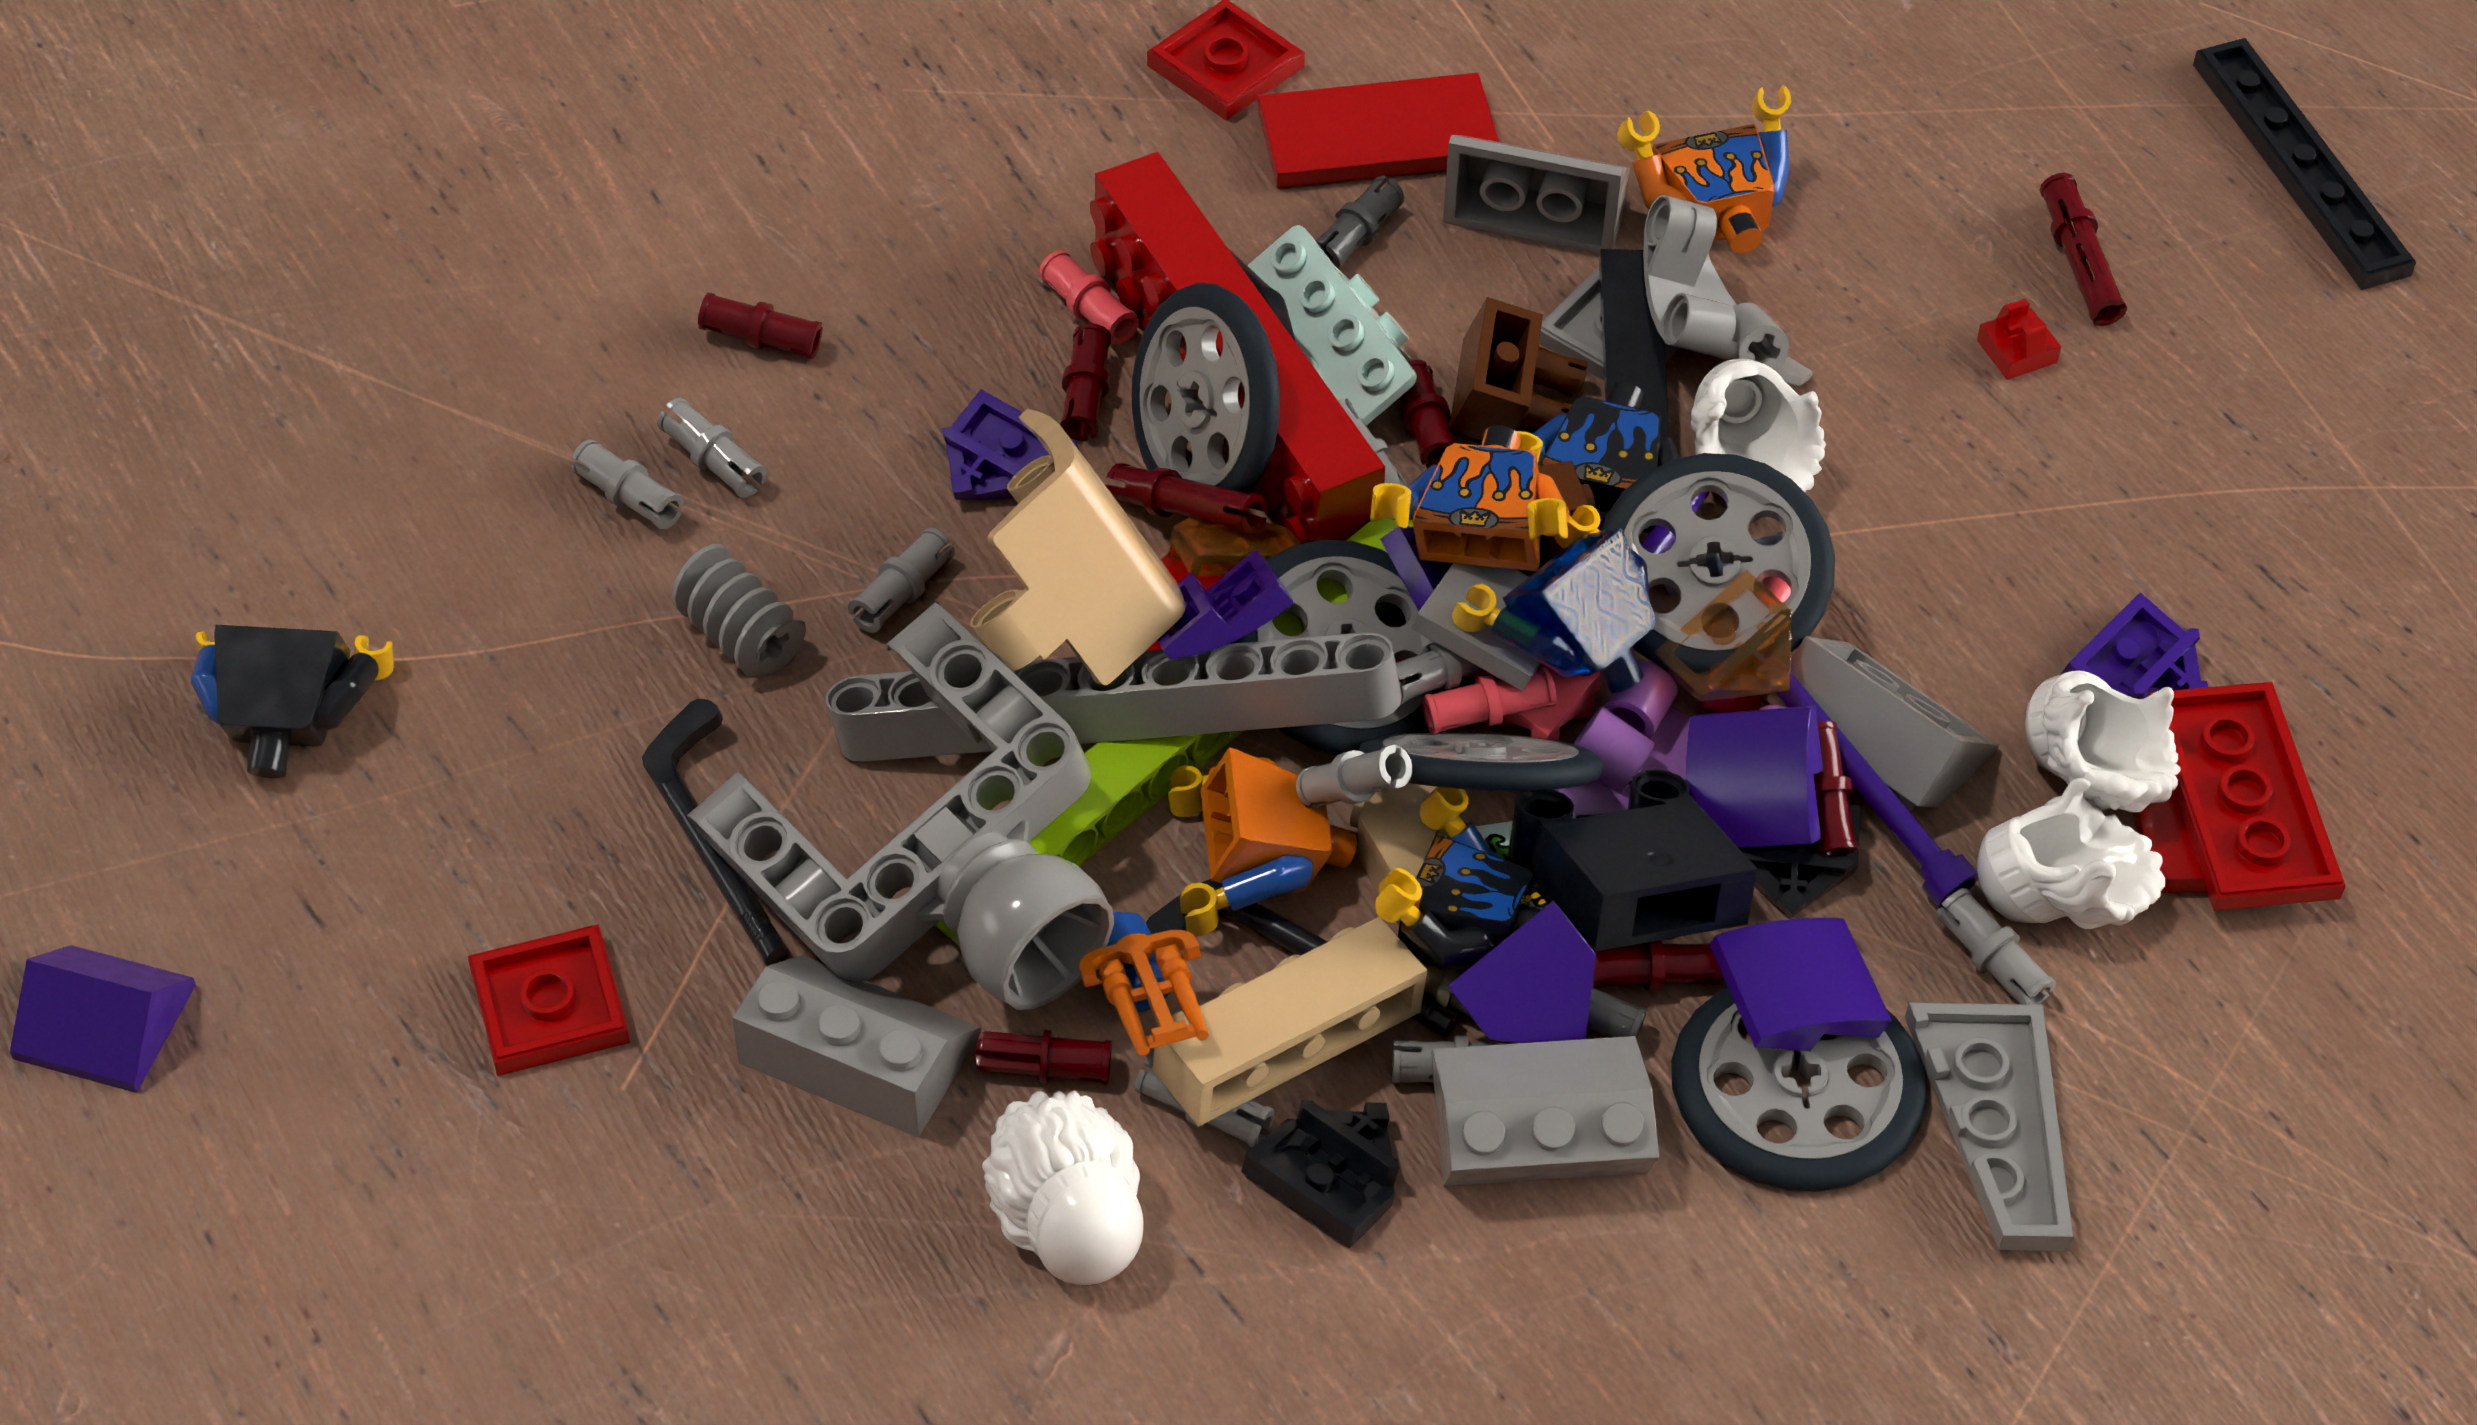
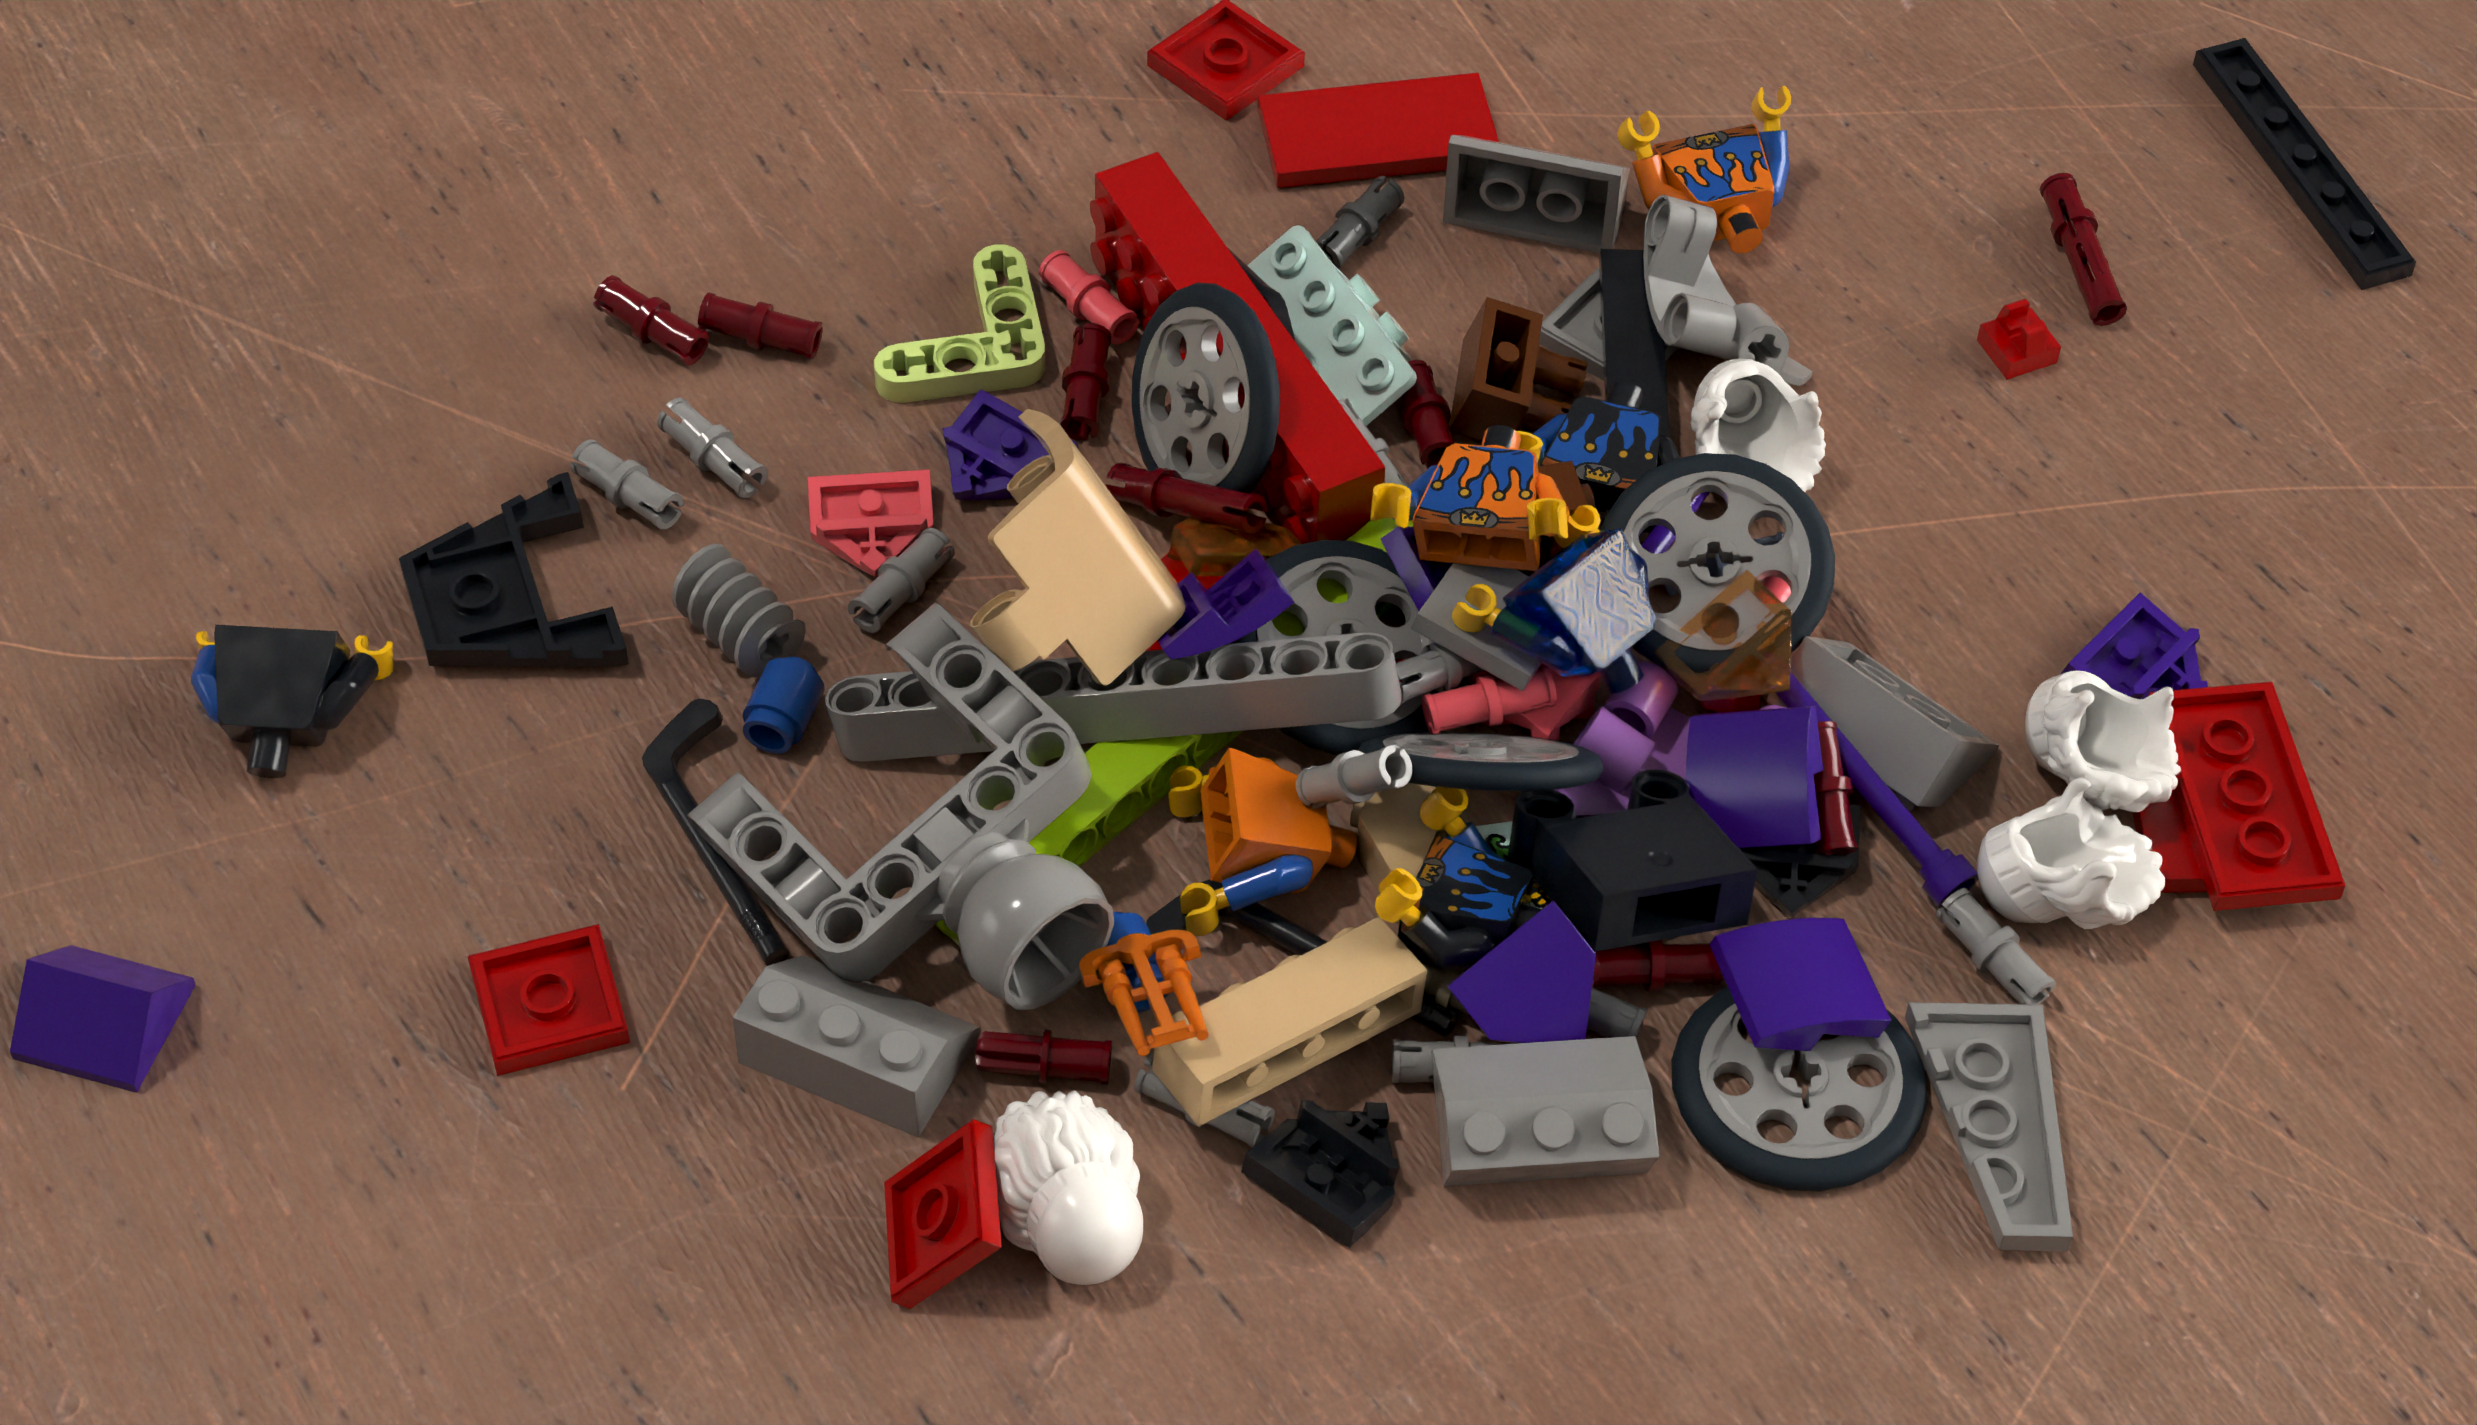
none -> black wing [399,472,629,666]
none -> dark red pin [593,275,709,365]
none -> blue brick [743,657,825,754]
none -> coral slope [807,469,934,577]
none -> yellowish green beam [874,244,1046,403]
none -> red tile [884,1119,1002,1309]

